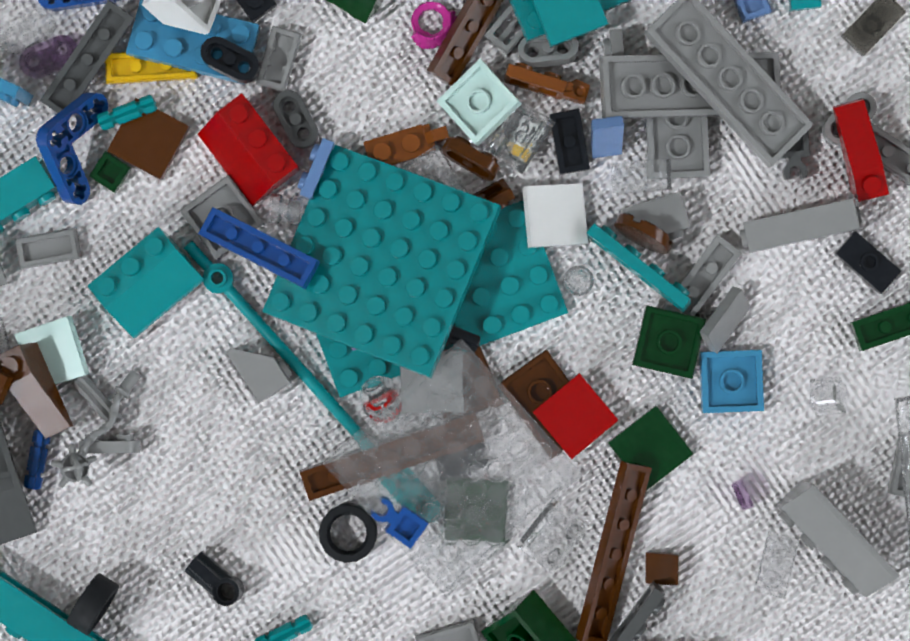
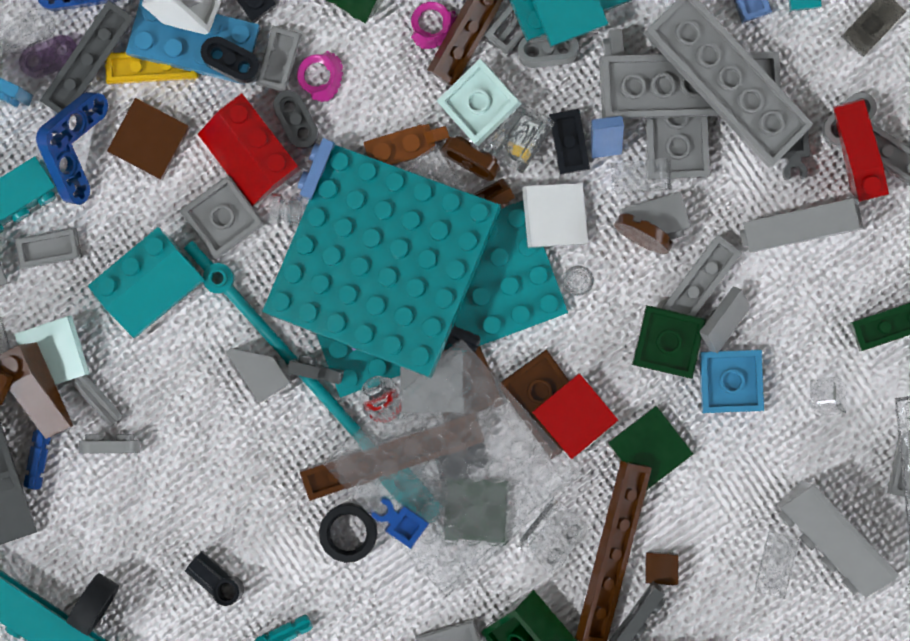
light grey piece [51,370,141,488] -> none
dark green tile [89,151,132,193] -> none
teal axle [97,95,157,130] -> none
blue plate [198,207,320,290] -> none
dark orange hinge [504,63,590,105] -> none
teal plate [586,223,691,313] -> none
clear purple tile [731,478,754,511] -> none
black plate [834,231,901,294] -> none
none -> dark grey plate [287,355,344,384]
none -> dark pink piece [297,51,343,102]

